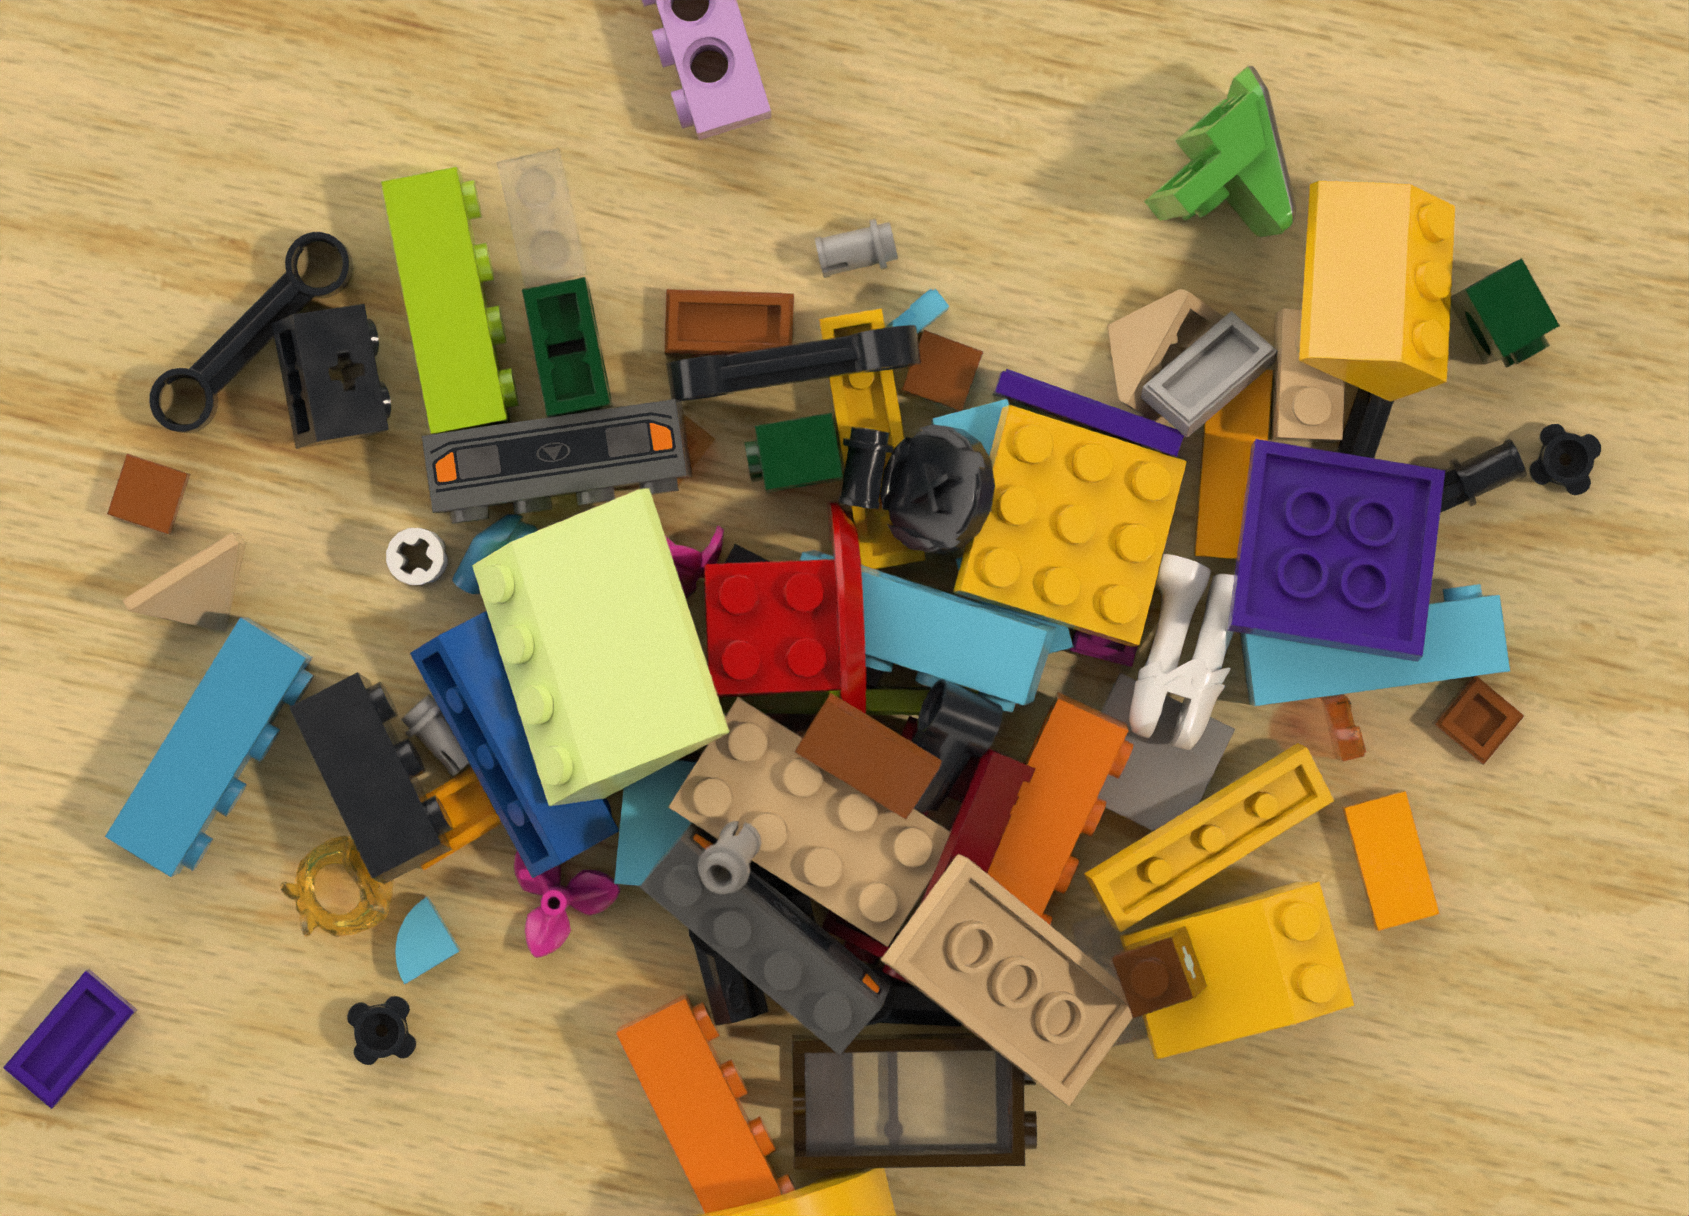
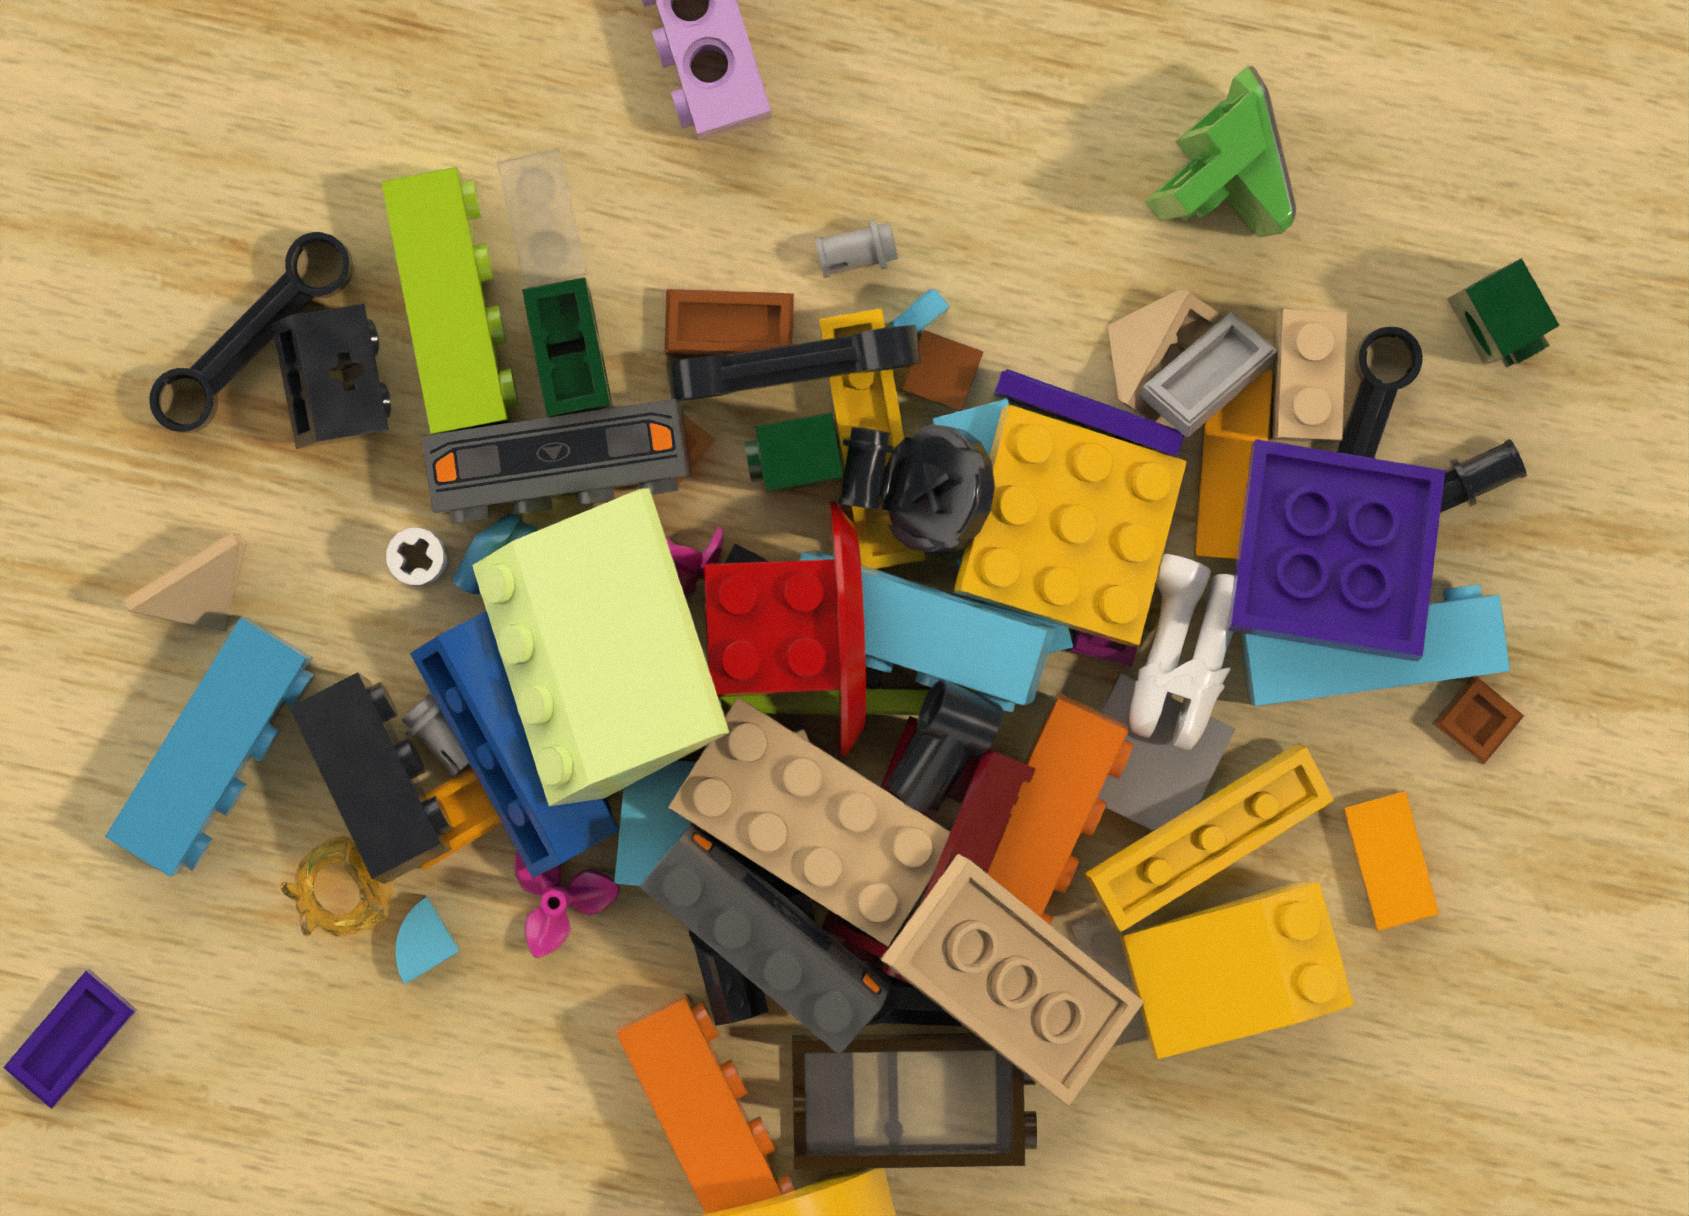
dark orange tile [107,454,191,535] -> none
black plate [347,996,416,1065] -> none
light grey pin [698,821,761,894] -> none
dark orange tile [795,693,942,819] -> none
reddish brown brick [1111,926,1207,1019] -> none
yellow slope [1299,181,1455,402] -> none
clear orange tile [1321,694,1366,761] -> none
black plate [1529,424,1601,495] -> none

